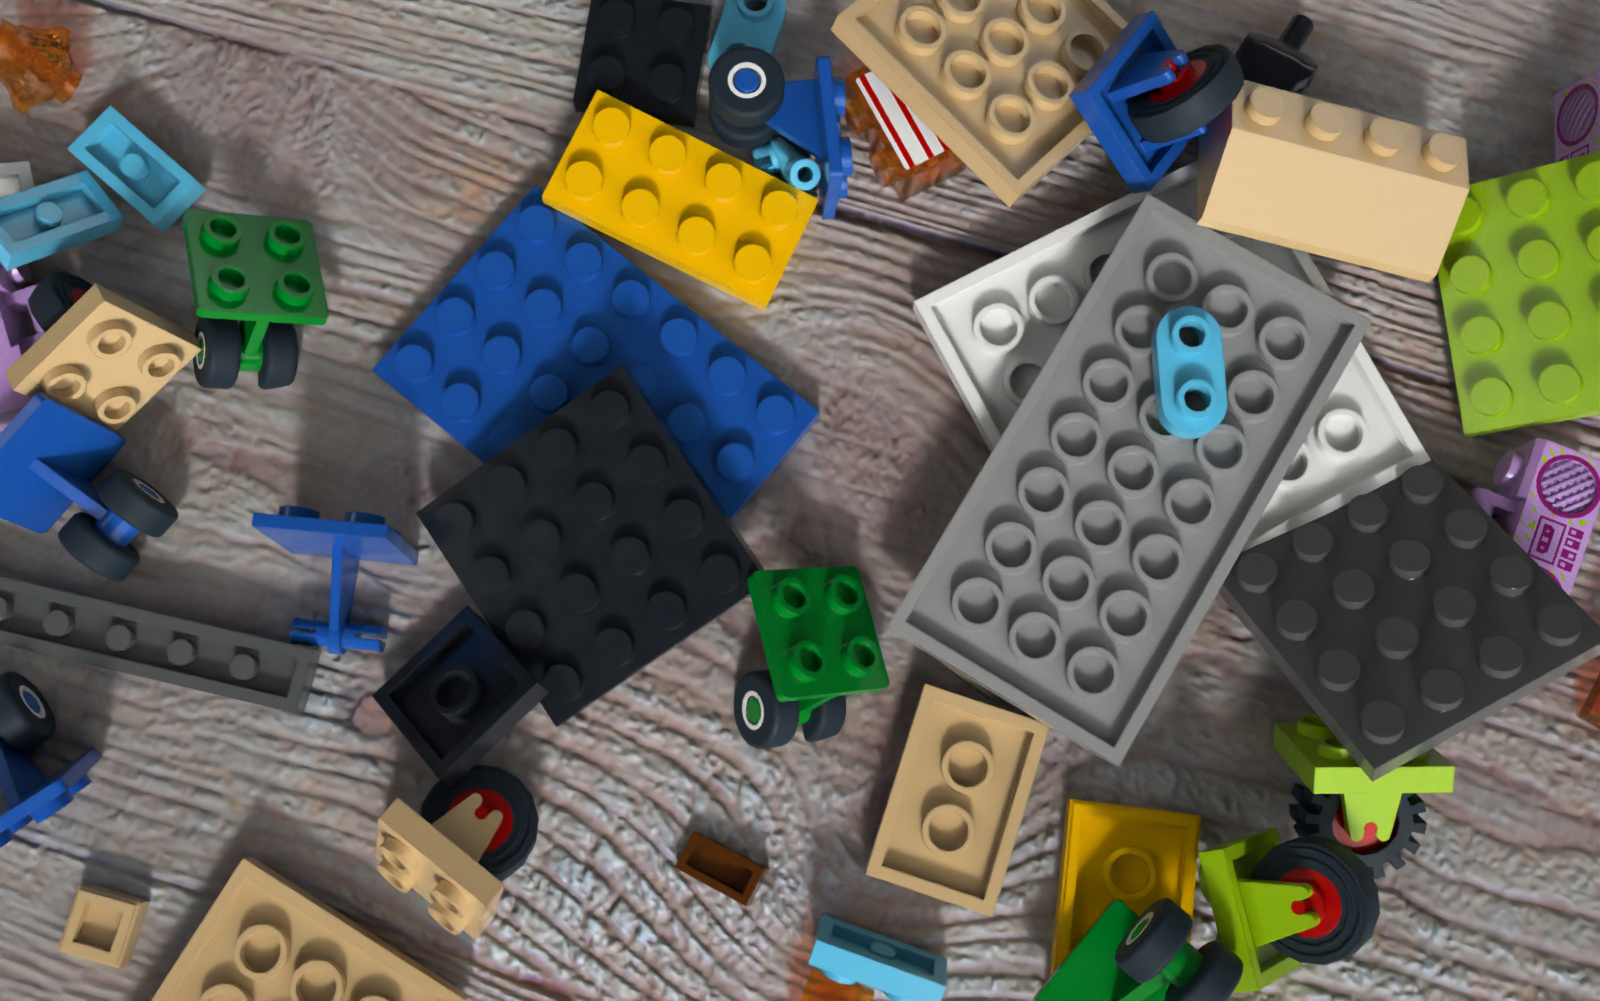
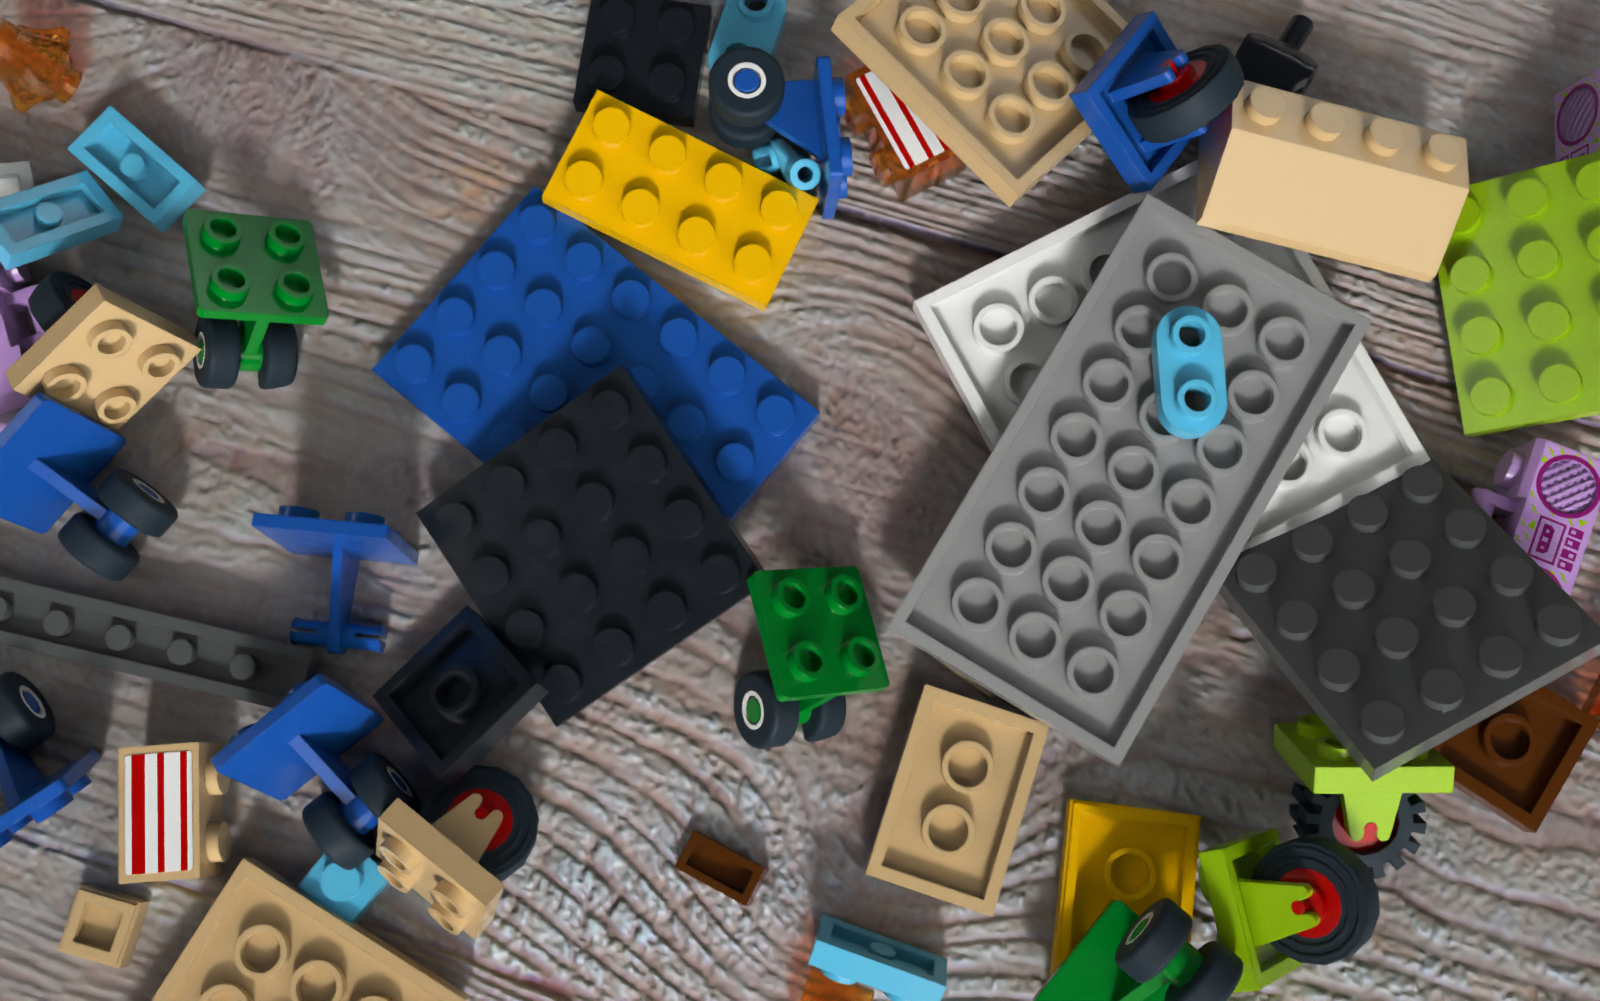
none -> brick [118,742,232,884]
none -> blue plate [211,674,421,870]
none -> medium azure plate [298,853,389,923]
none -> reddish brown plate [1434,686,1600,833]

